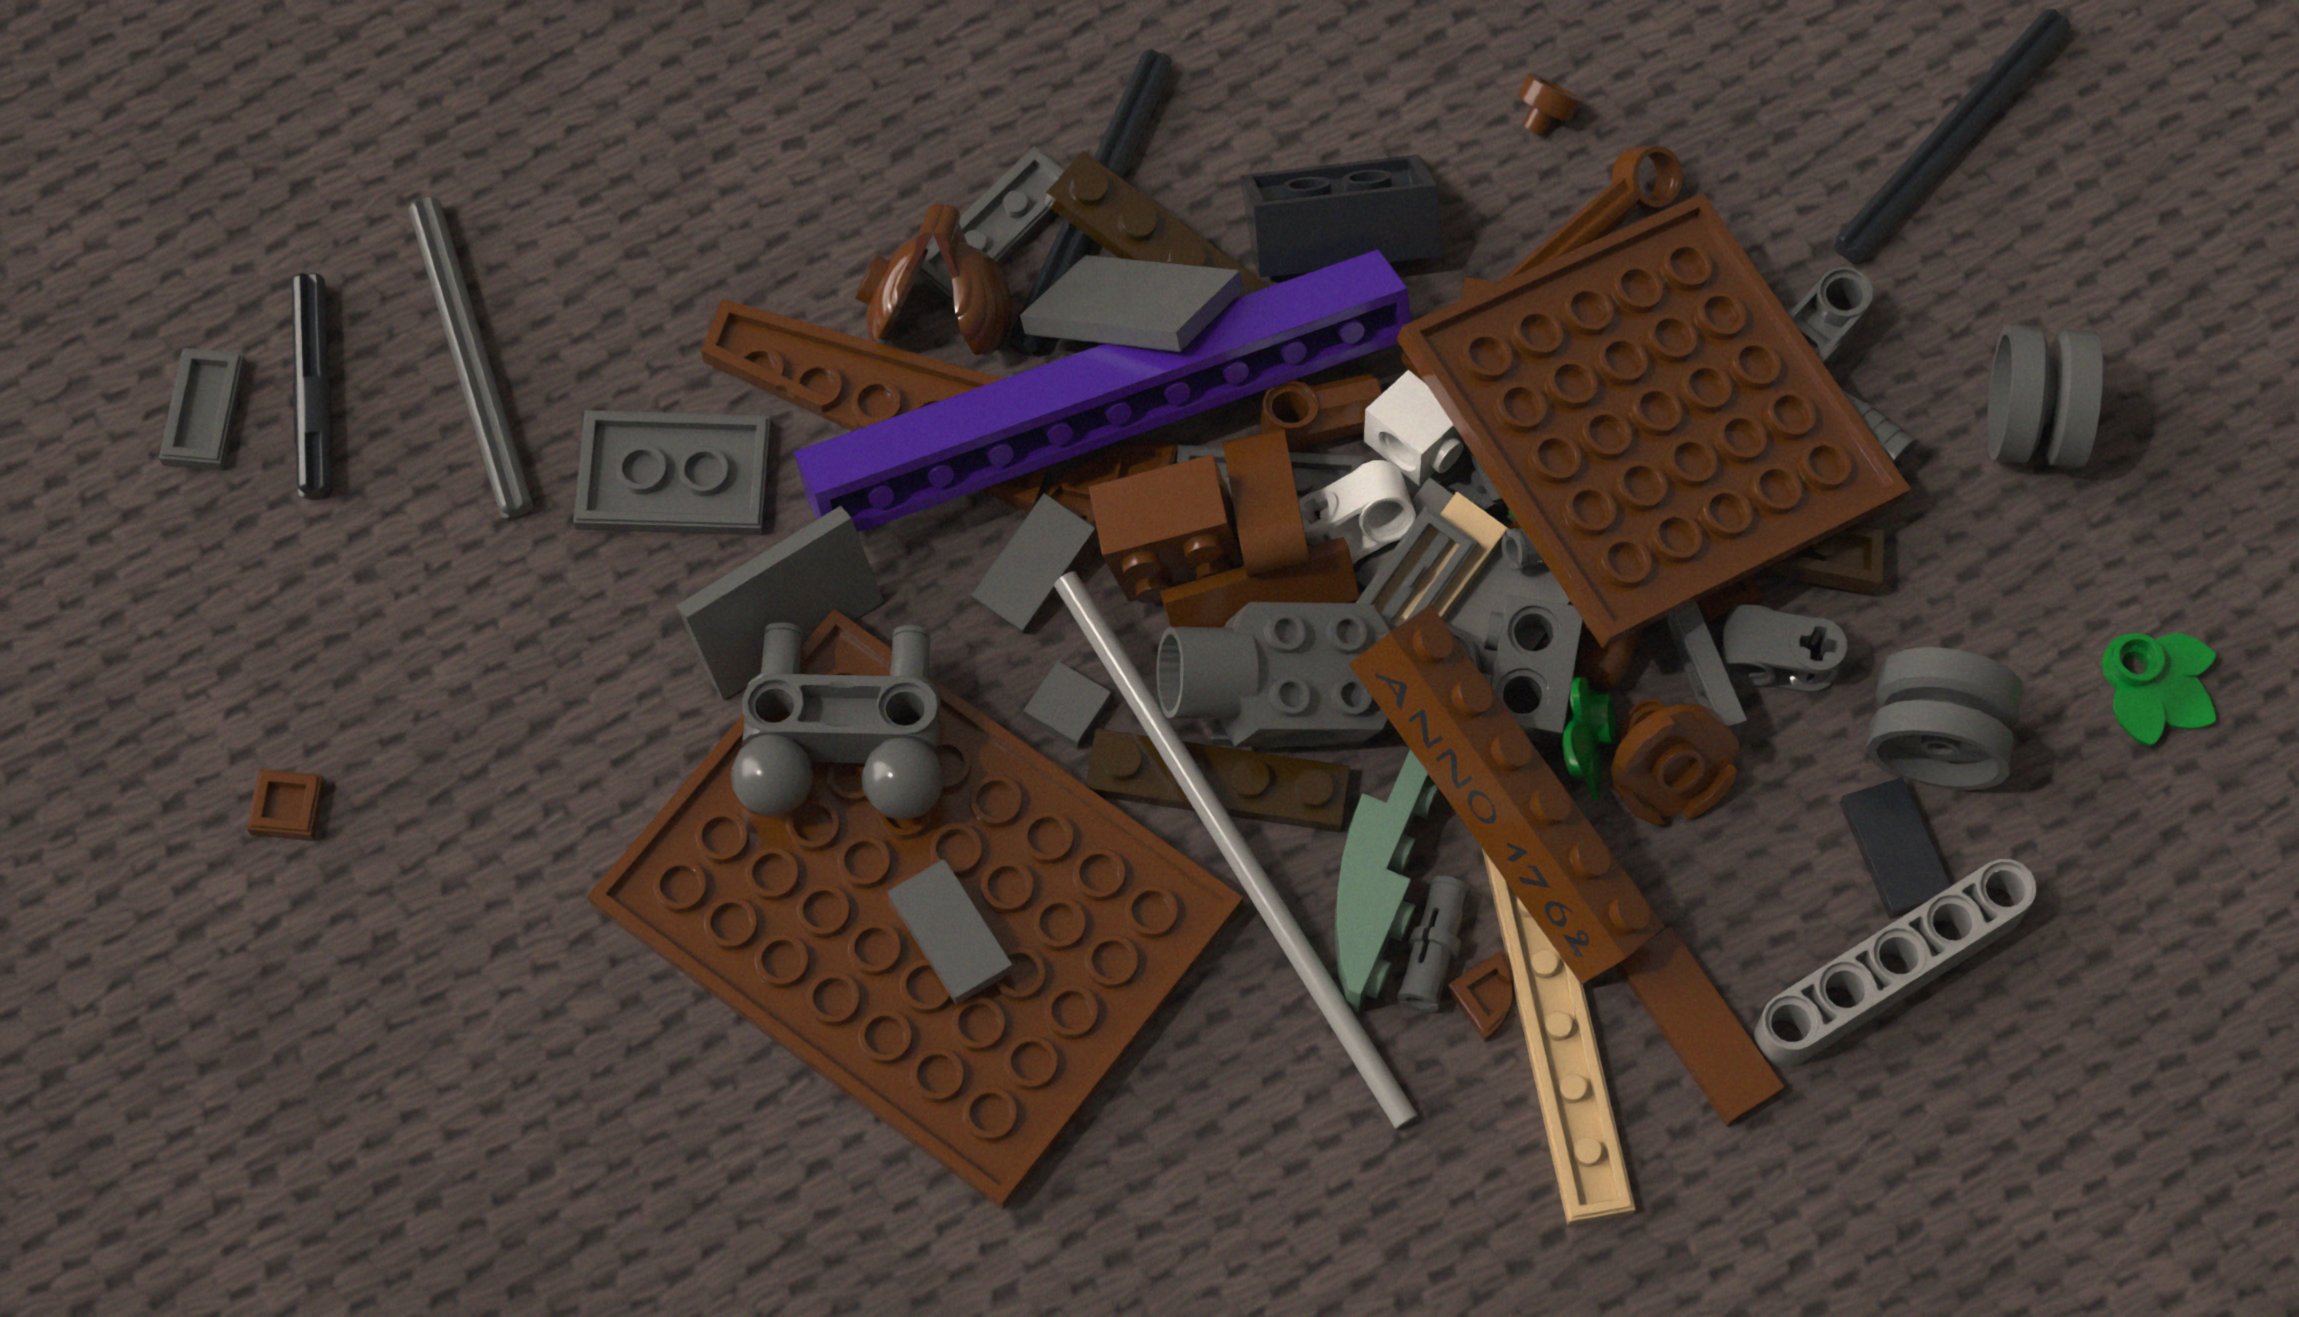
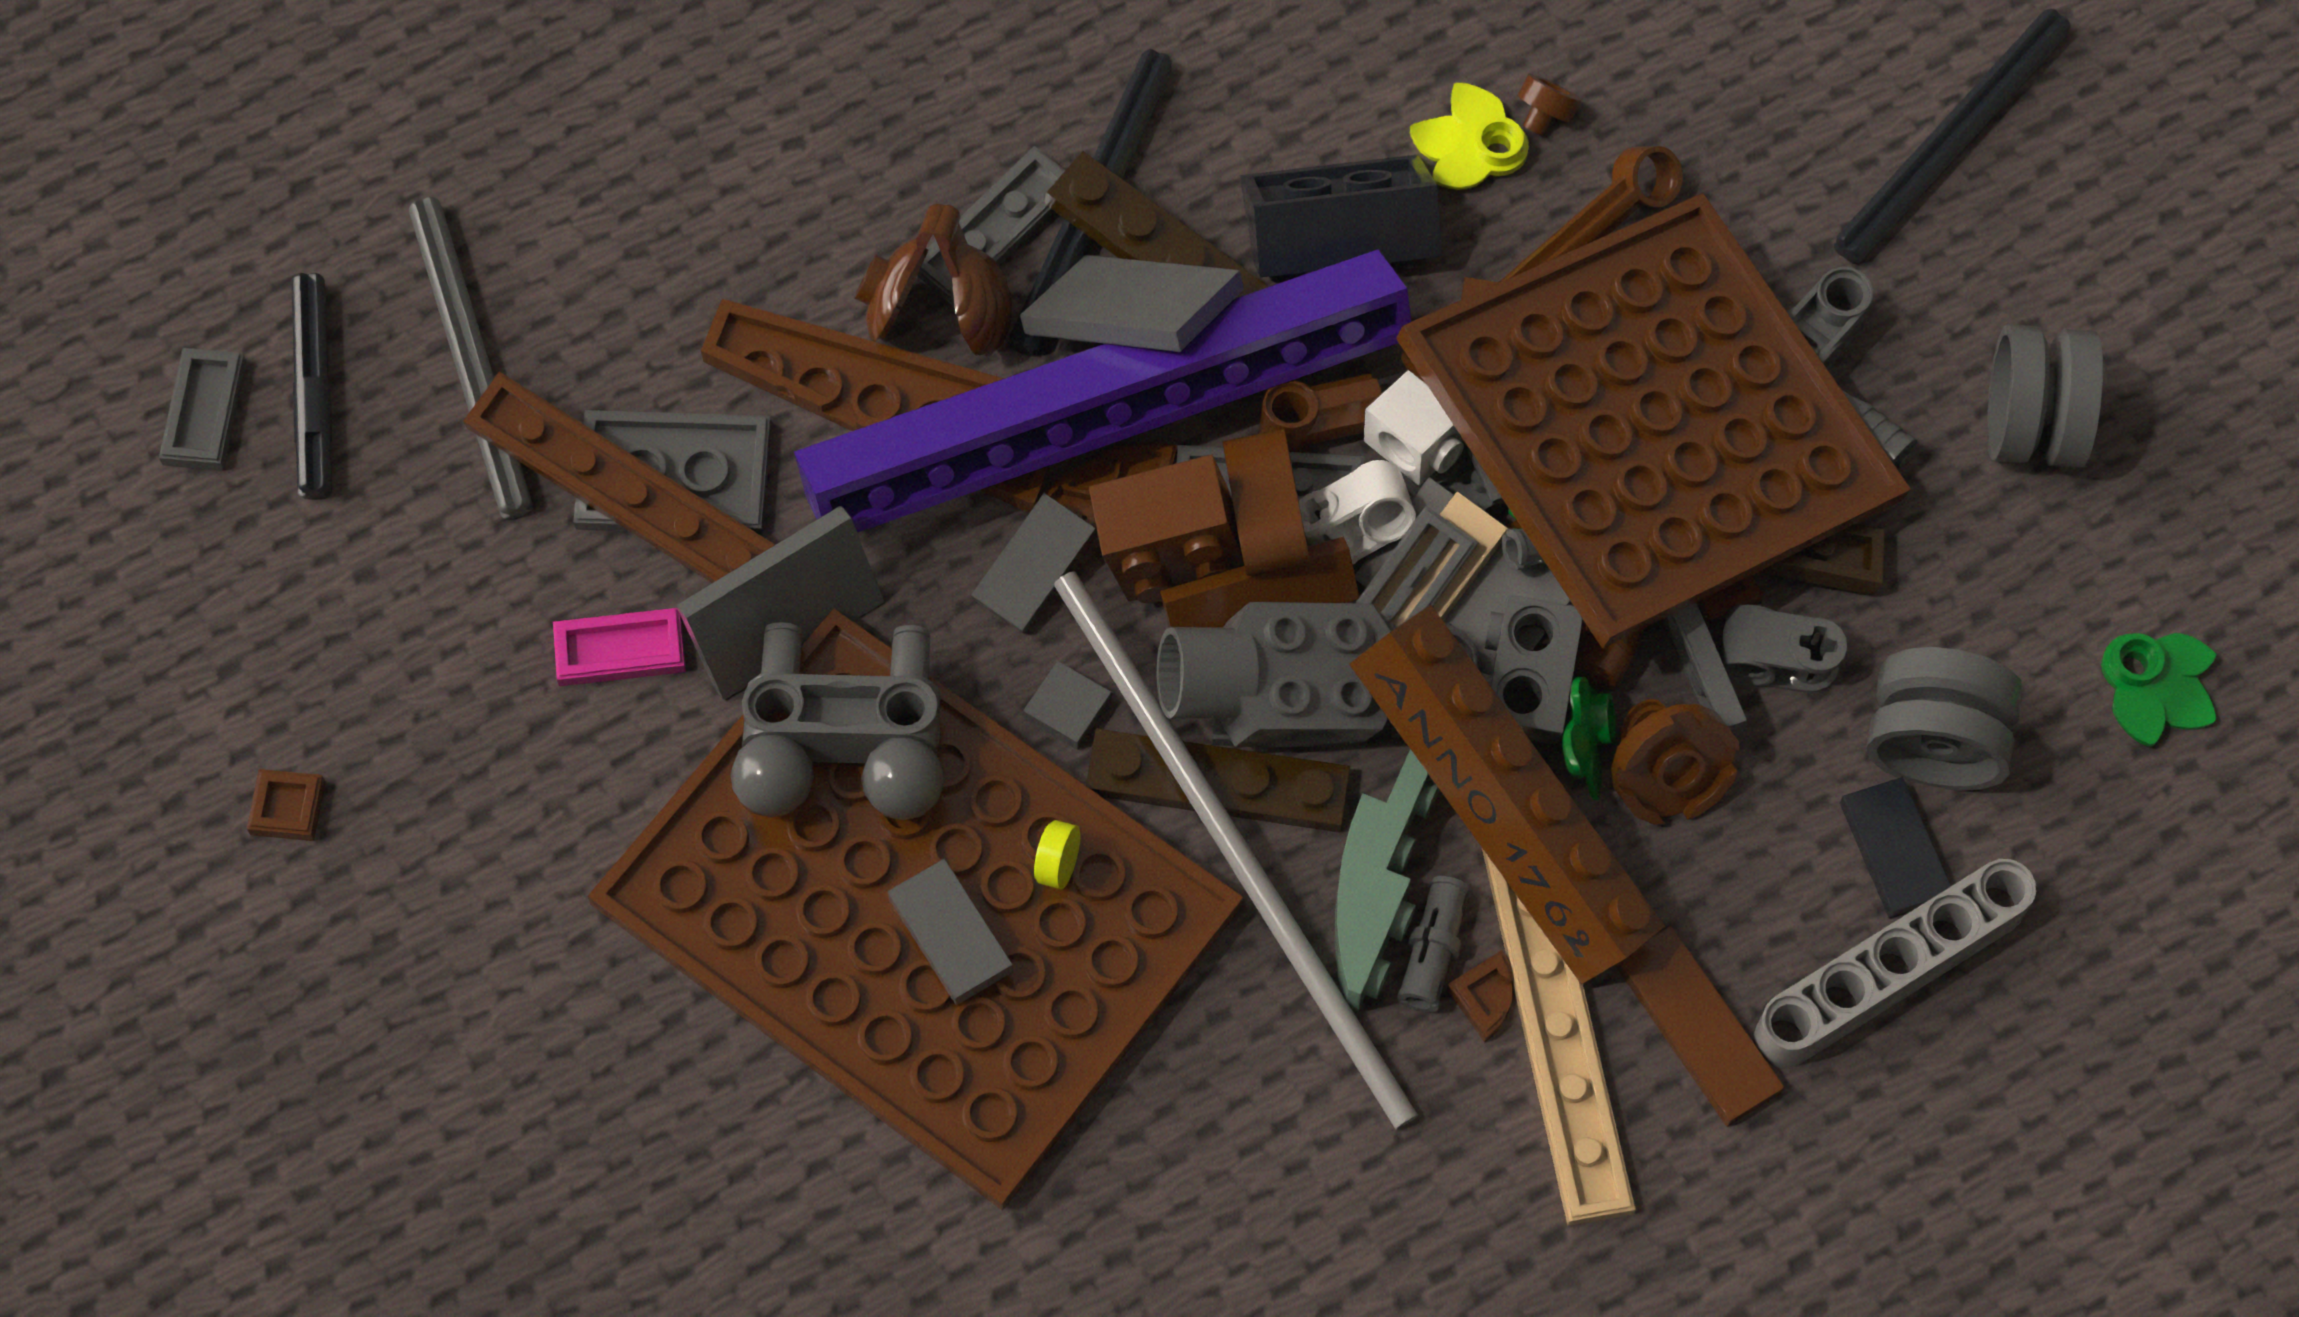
none -> reddish brown tile [463,372,775,583]
none -> dark pink tile [553,608,686,687]
none -> neon yellow tile [1034,820,1081,889]
none -> neon yellow plate [1410,82,1529,190]

